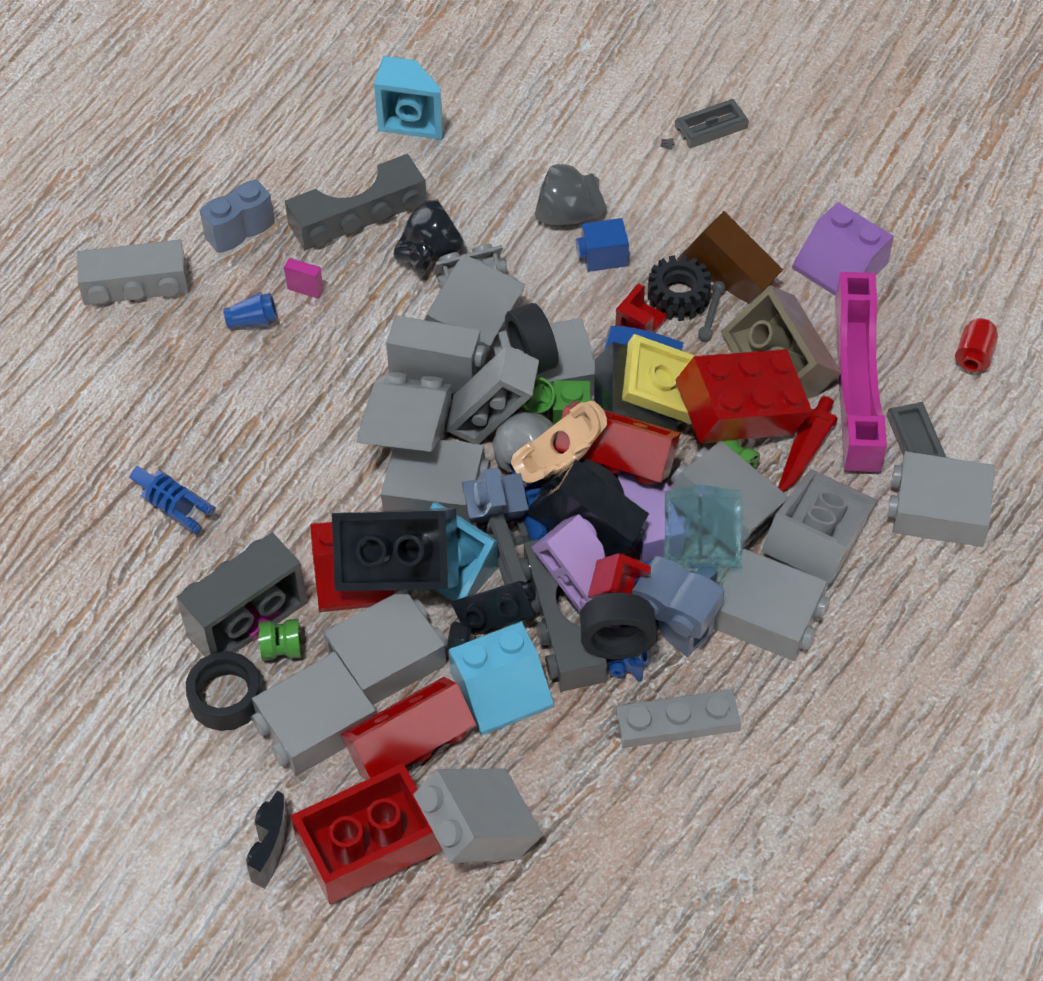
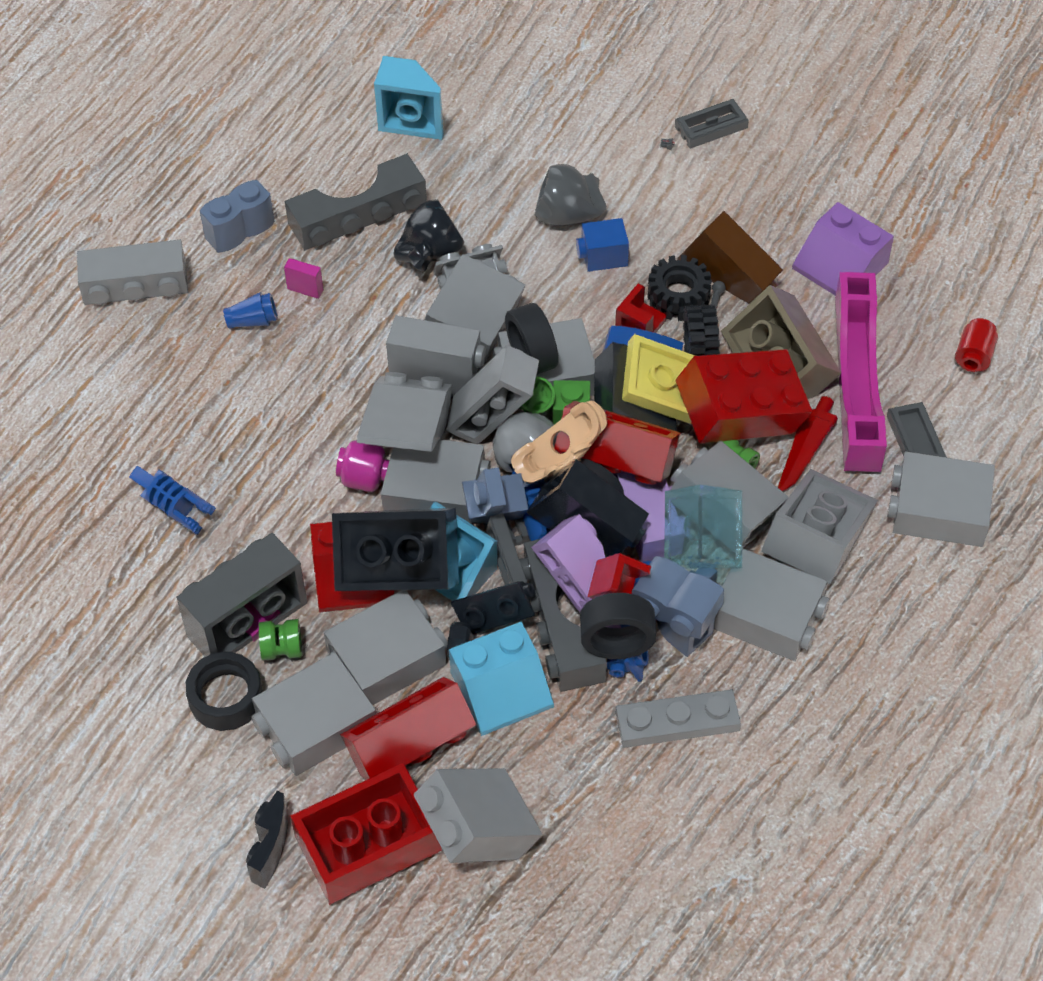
none -> dark pink head [336,440,390,492]
none -> black tyre [683,305,720,356]

